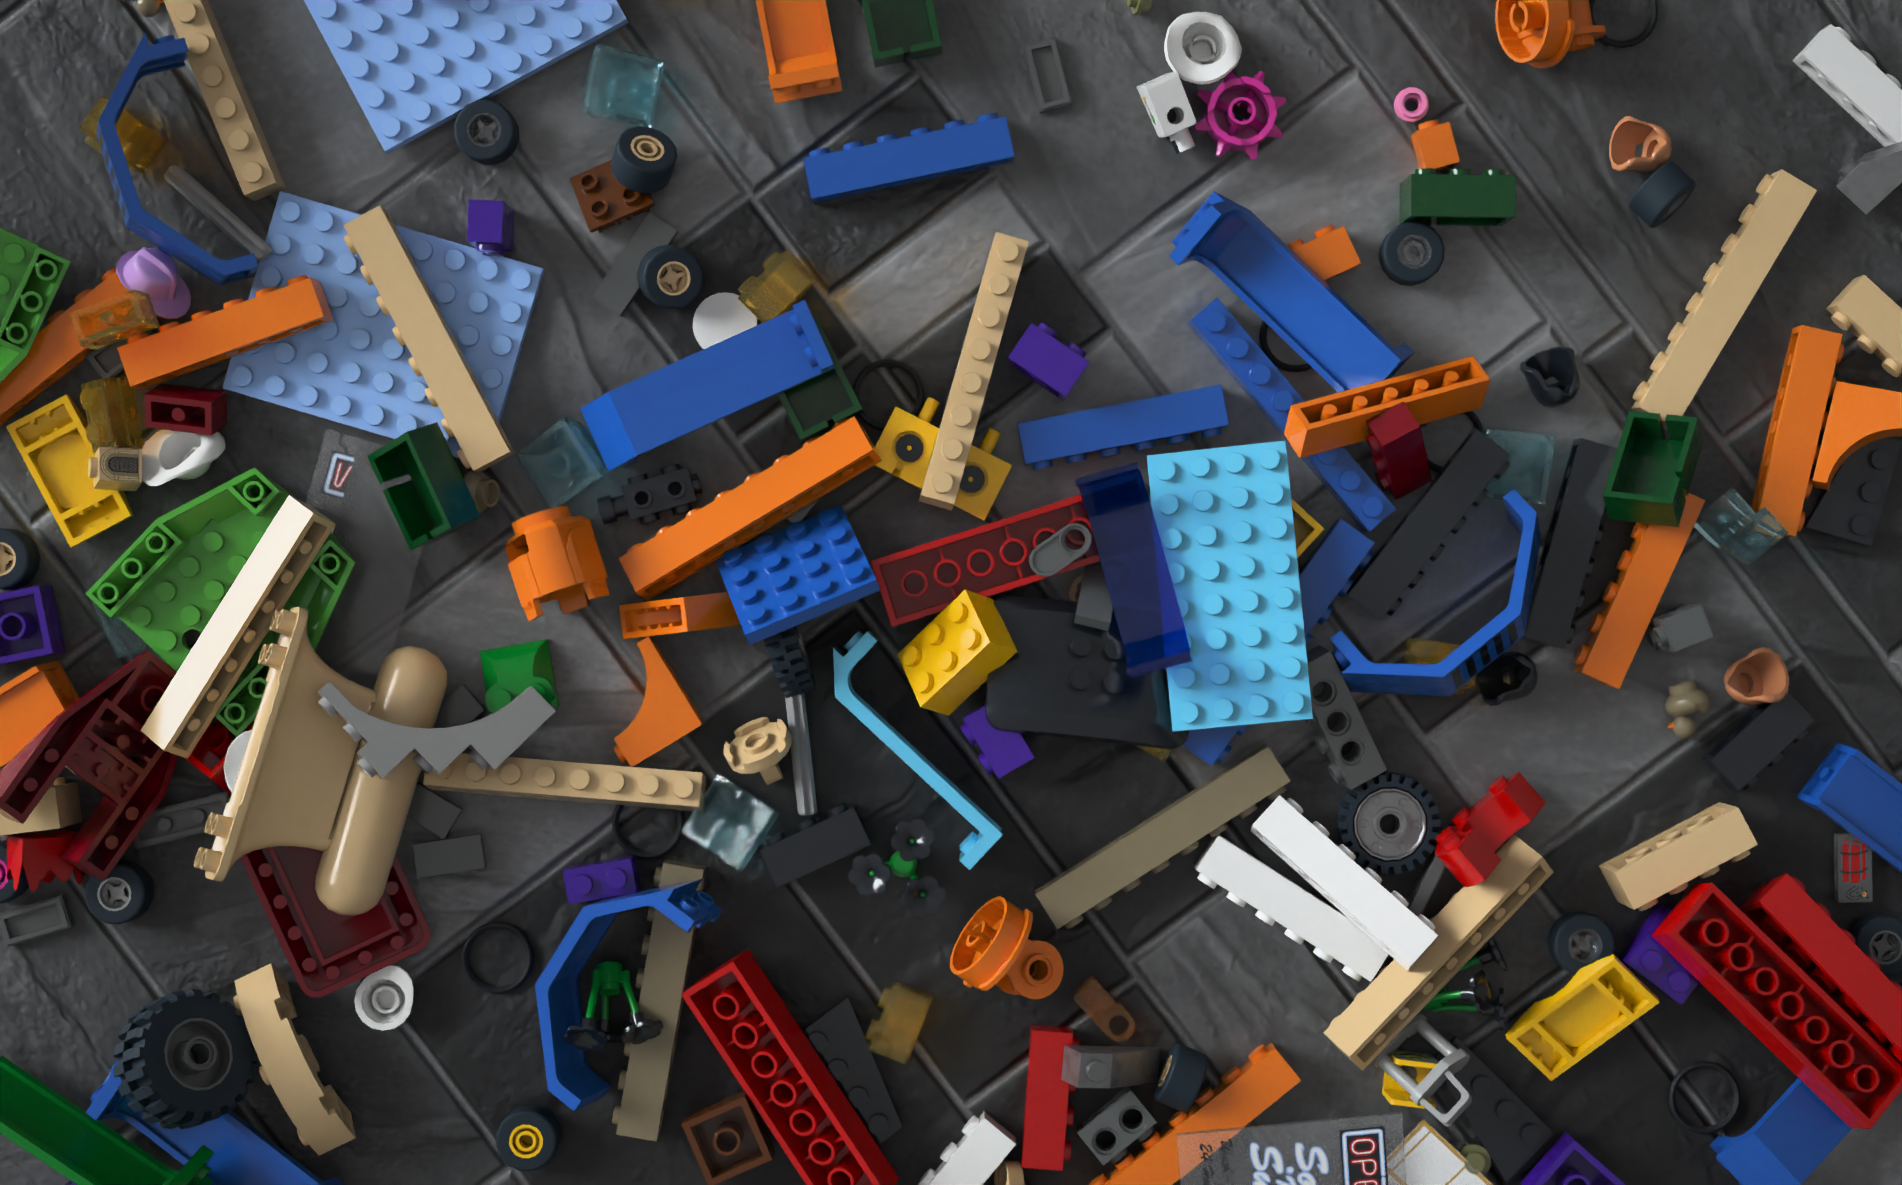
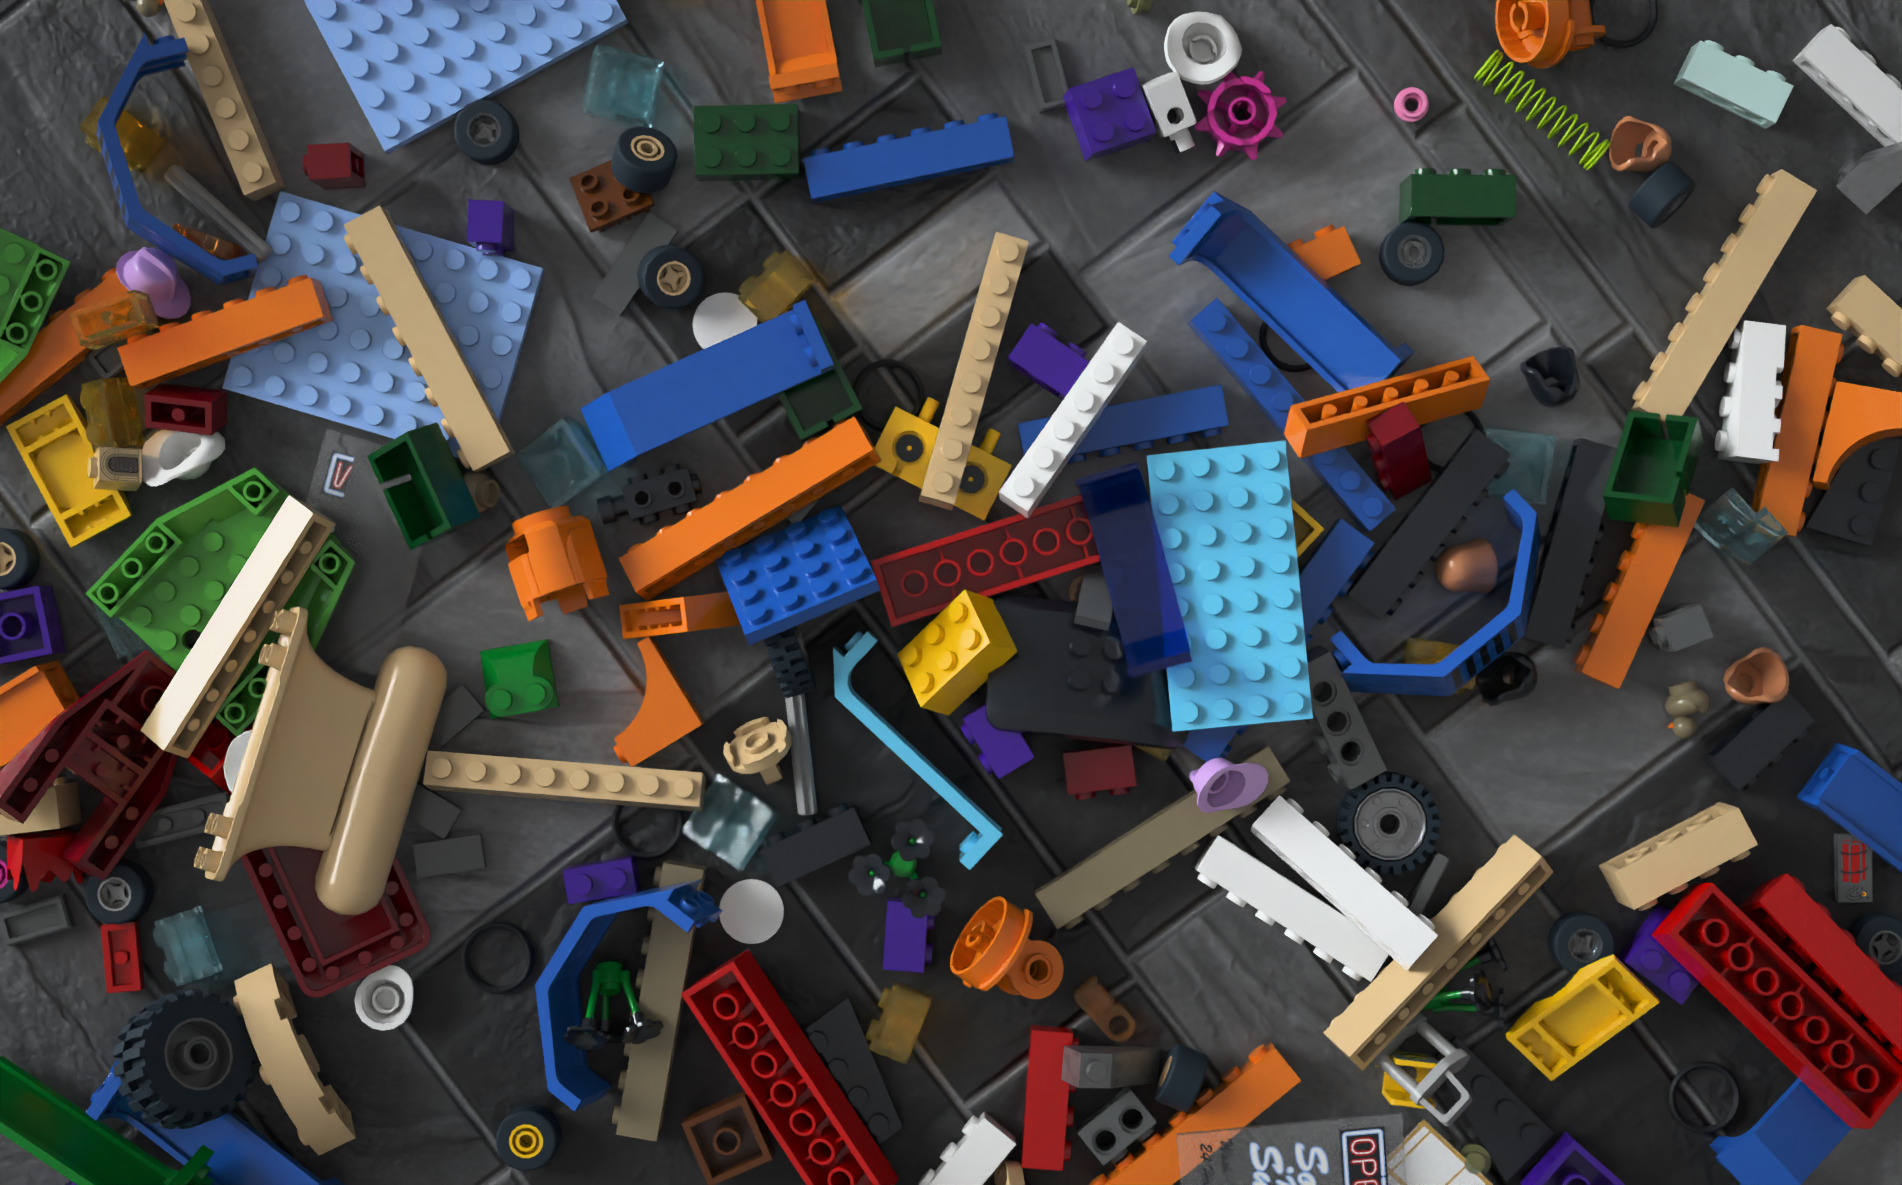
light grey arch [317,681,556,779] -> none
dark grey piece [1029,523,1091,577] -> none
orange brick [1410,119,1460,172] -> none
red brick [1435,772,1546,887] -> none
none -> red plate [100,920,145,993]
none -> clear light blue brick [153,905,223,987]
none -> clear orange piece [172,223,242,260]
none -> dark red brick [302,142,366,190]
none -> dark green brick [693,104,801,181]
none -> white sticker [719,879,784,944]
none -> dark purple brick [883,897,935,973]
none -> white brick [999,322,1147,518]
none -> dark purple brick [1062,67,1157,162]
none -> dark red brick [1062,744,1137,800]
none -> lavender piece [1189,757,1269,813]
none -> nougat hair [1435,538,1498,594]
none -> lime piece [1474,49,1611,171]
none -> light aqua brick [1674,40,1794,129]
none -> white wedge [1715,320,1786,464]

